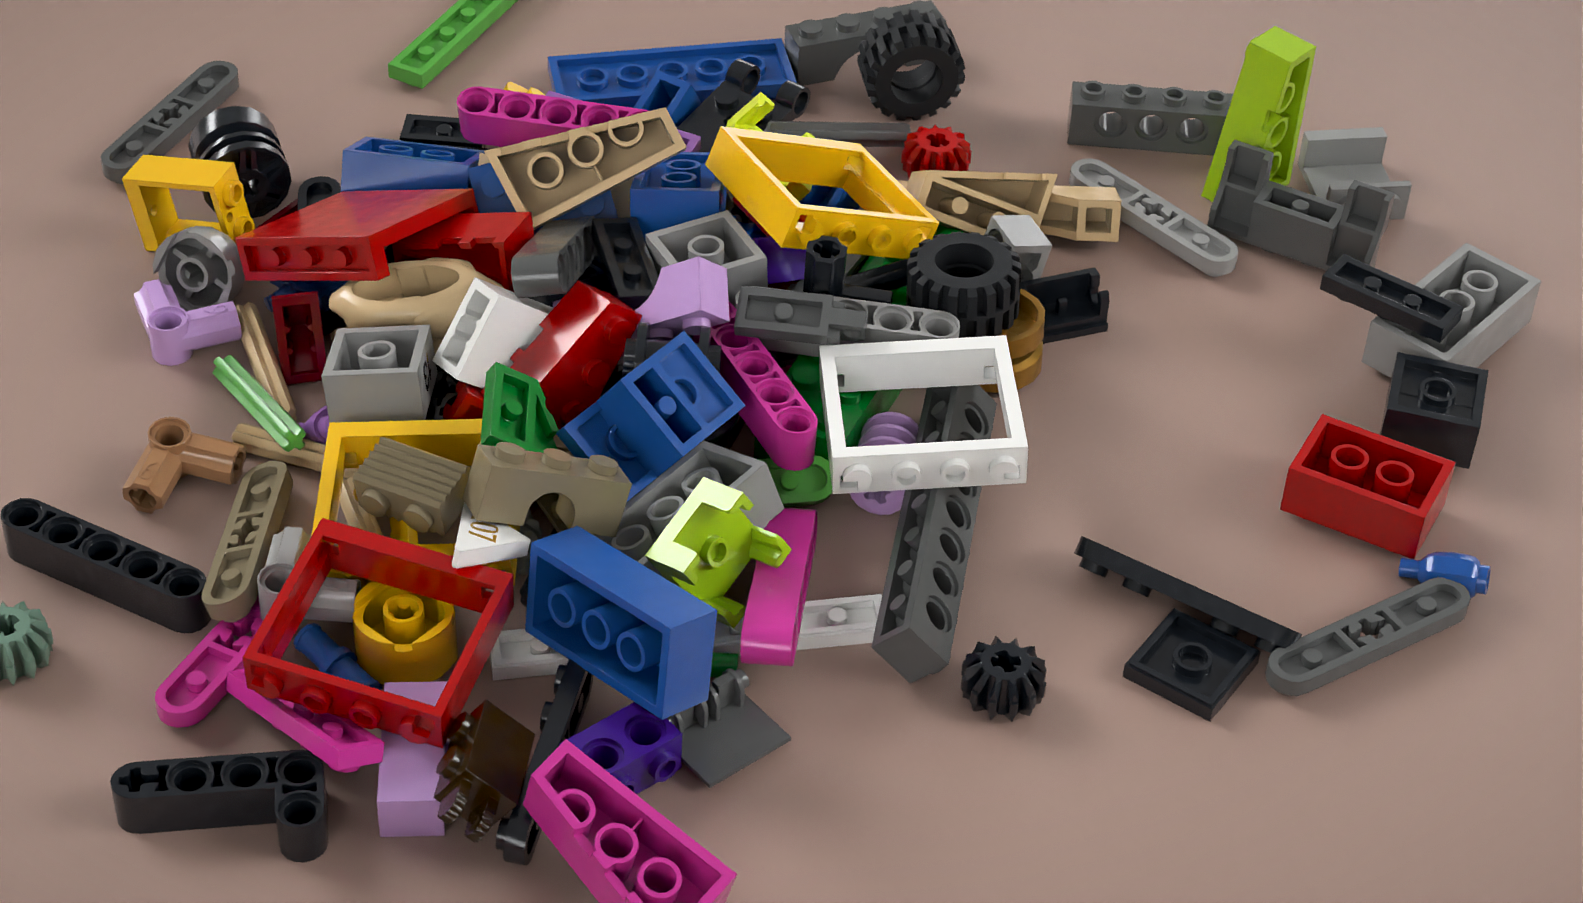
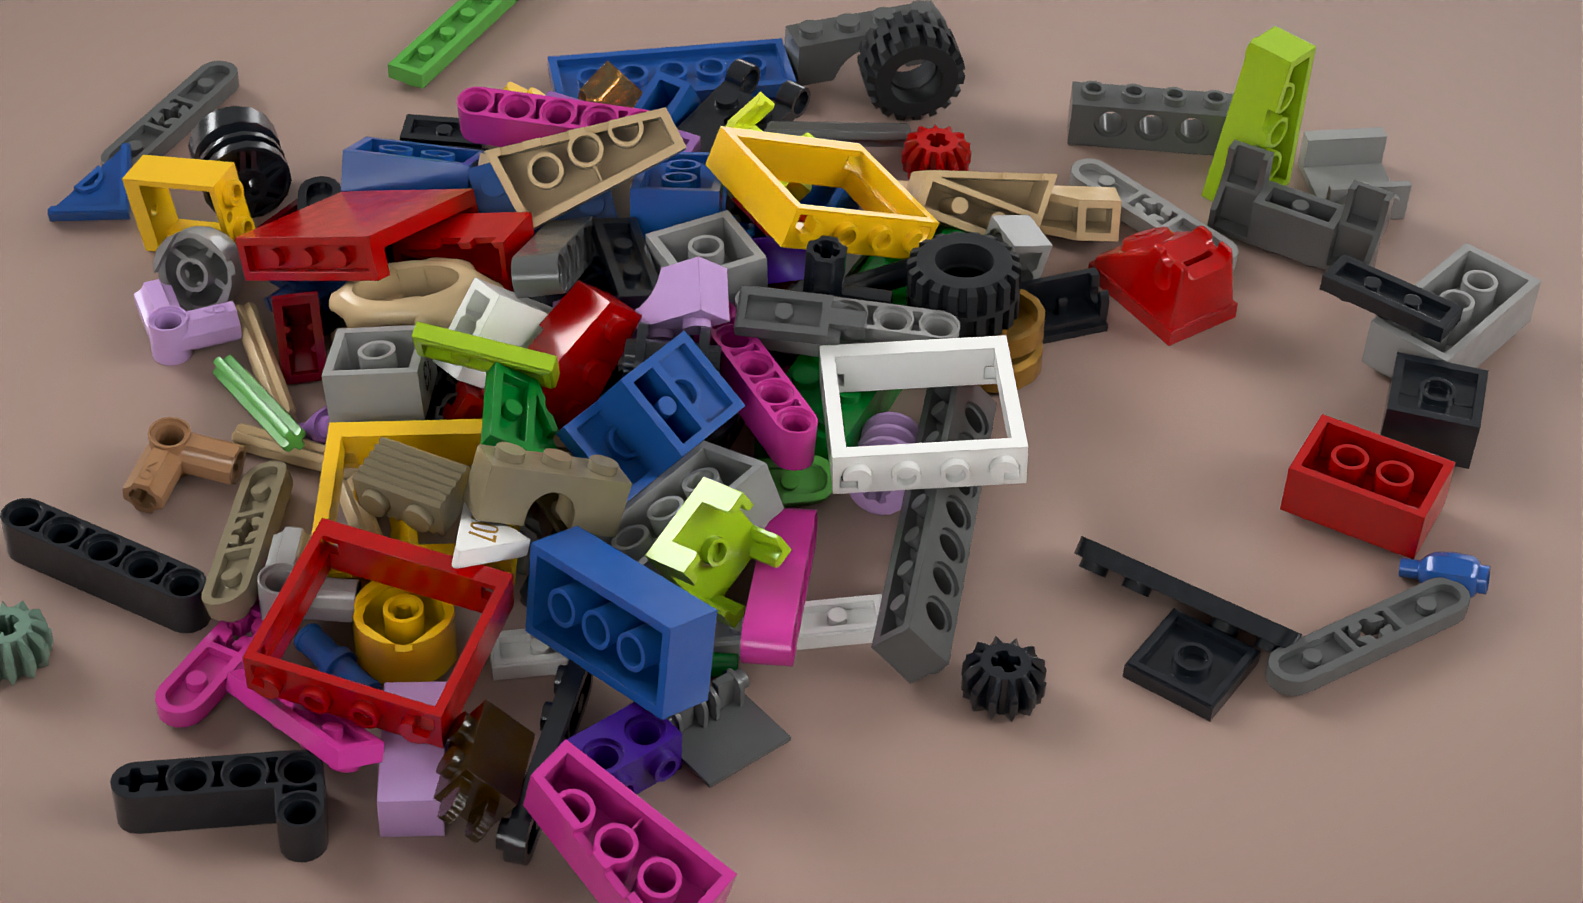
none -> blue tile [48,143,132,222]
none -> lime tile [411,321,560,389]
none -> clear orange brick [577,60,643,108]
none -> red piece [1088,225,1238,346]

